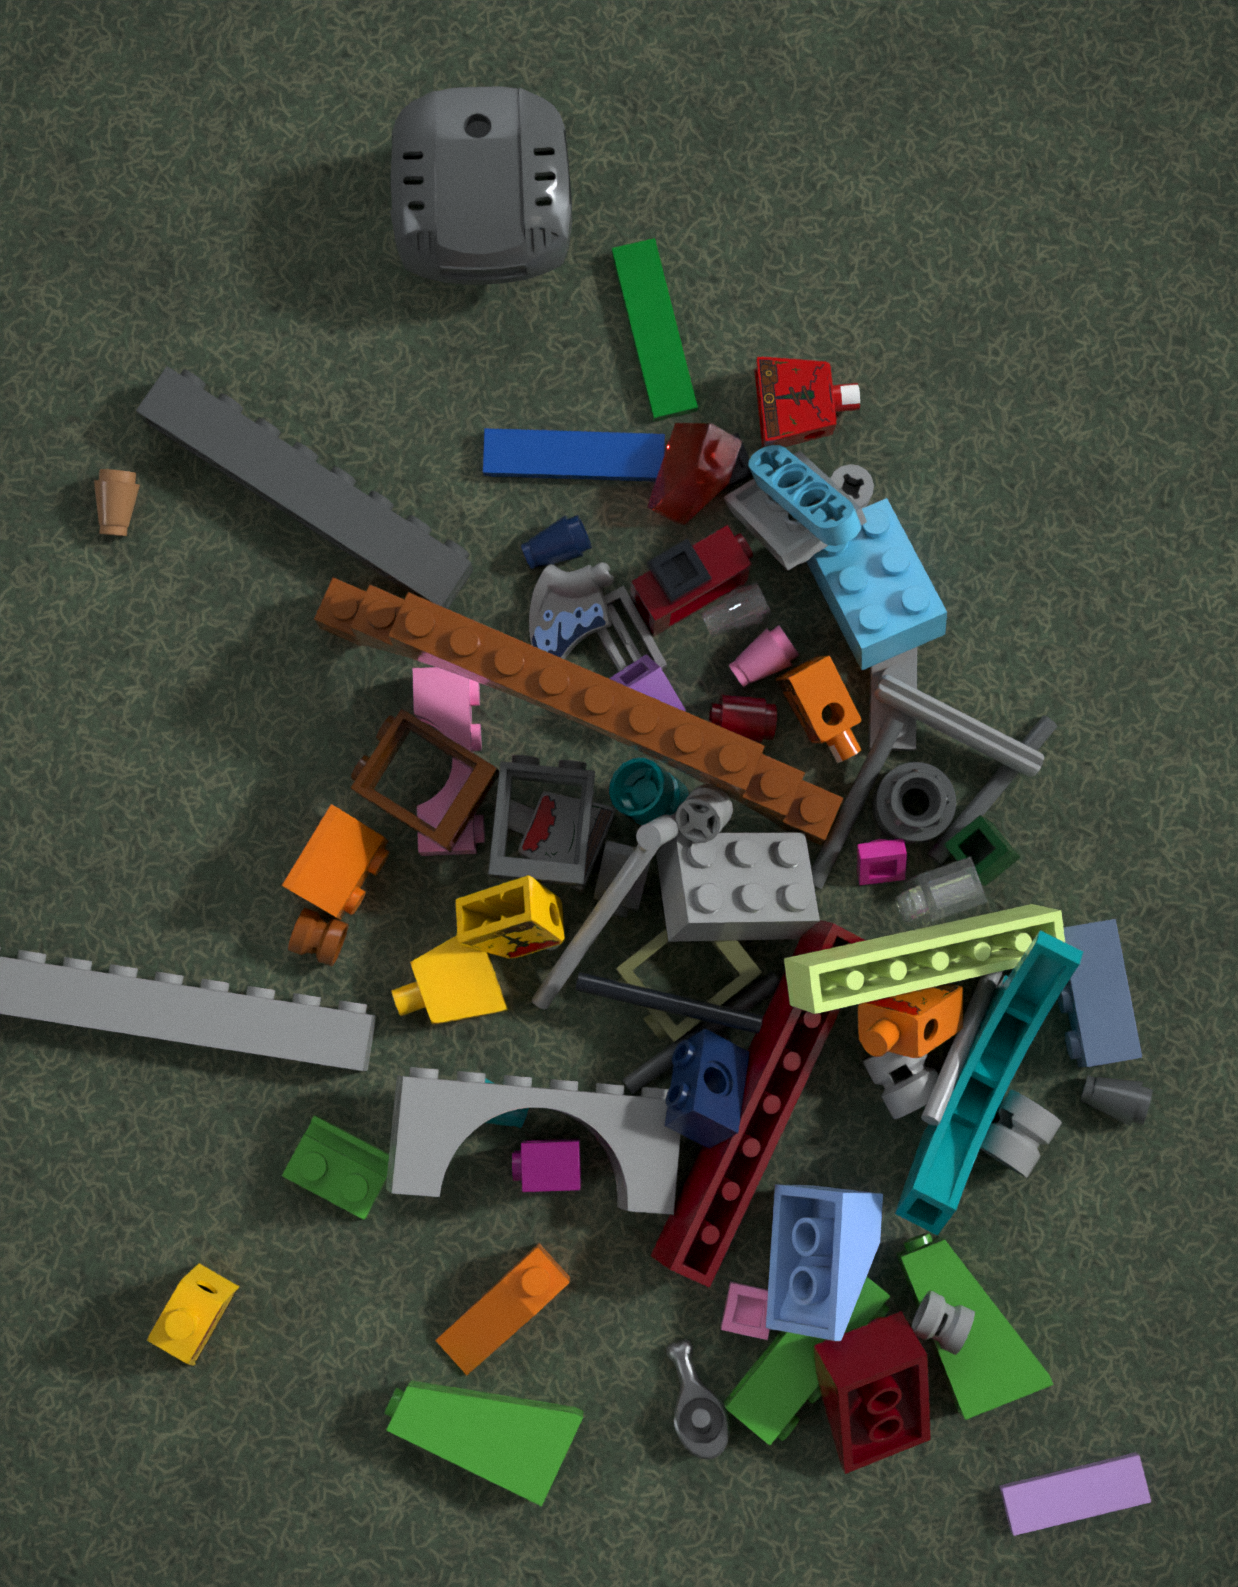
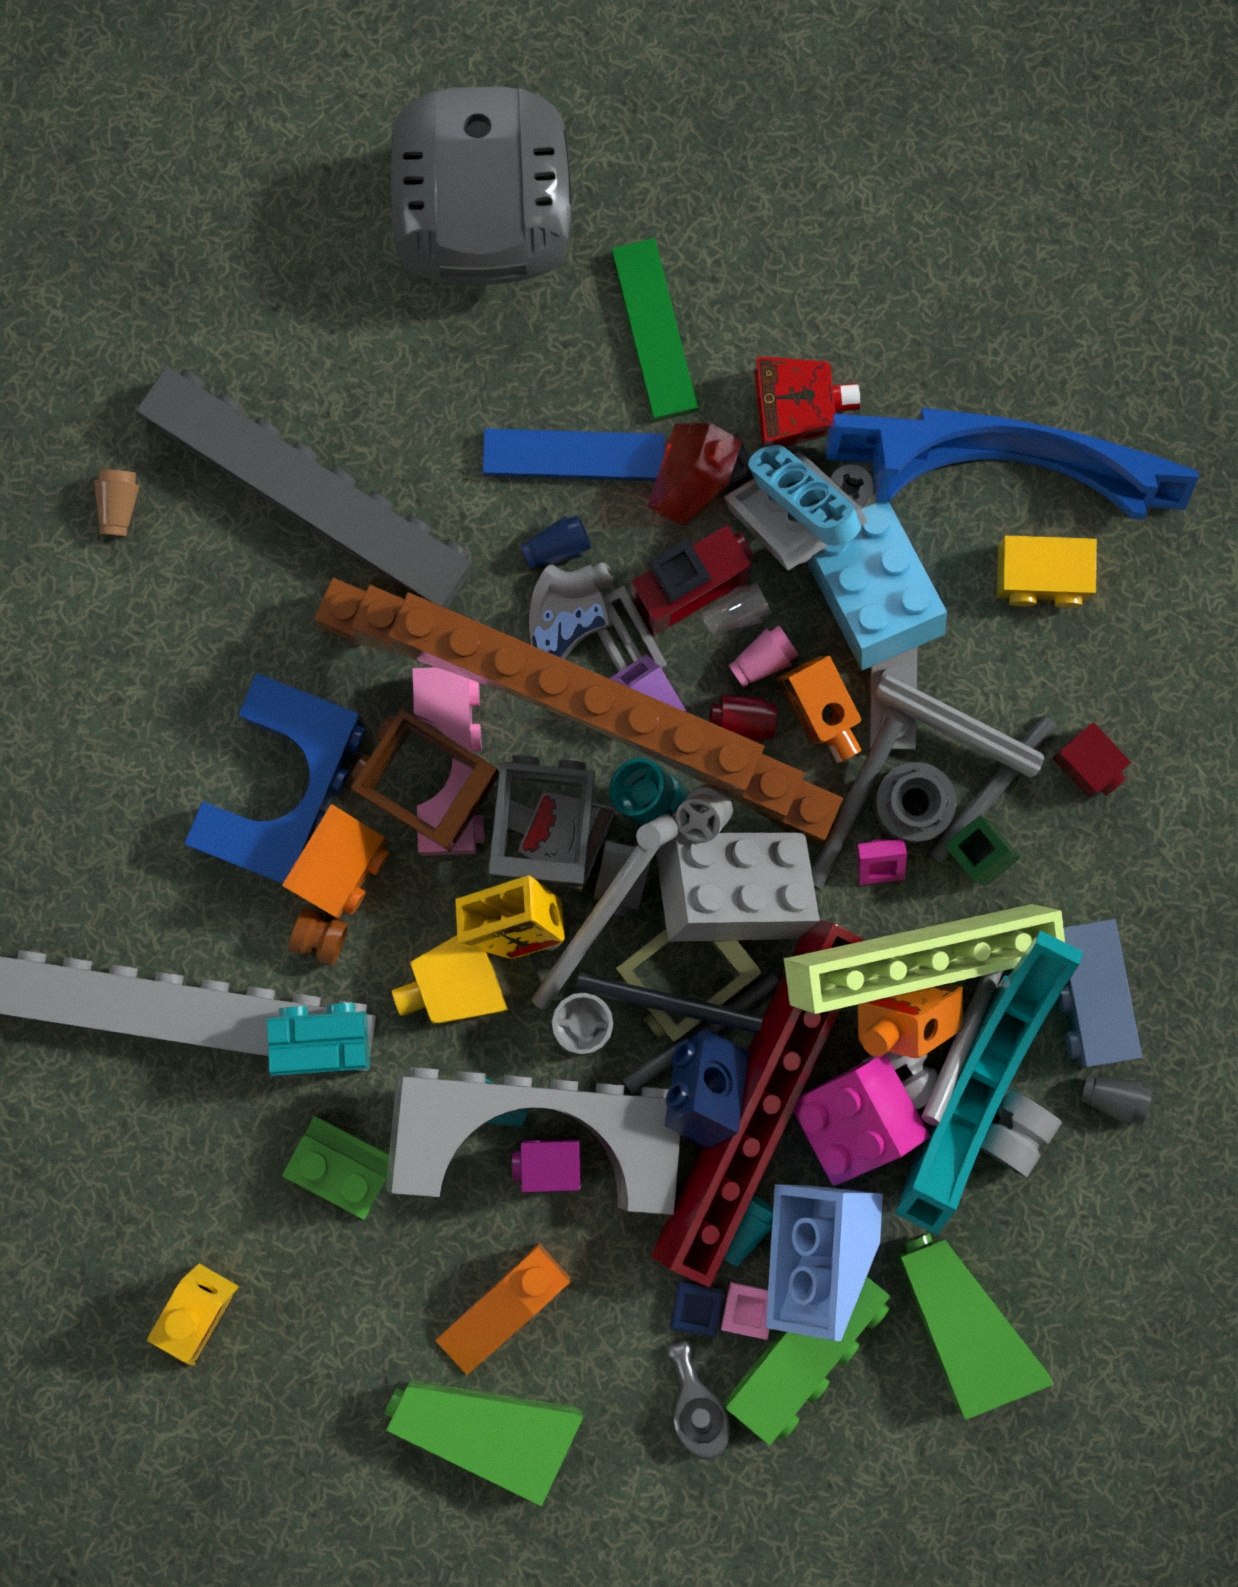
dark red slope [814,1311,931,1474] -> none
clear brick [895,857,988,929] -> none
light grey wheel [911,1290,975,1355] -> none
lavender tile [999,1452,1151,1536] -> none
none -> blue arch [185,673,366,884]
none -> teal brick [267,1003,370,1076]
none -> light grey wheel [552,993,613,1054]
none -> dark blue tile [669,1281,724,1337]
none -> teal cone [723,1195,773,1266]
none -> dark pink brick [793,1053,931,1187]
none -> blue slope [825,408,1199,520]
none -> yellow brick [997,536,1097,608]
none -> dark red brick [1052,722,1132,798]

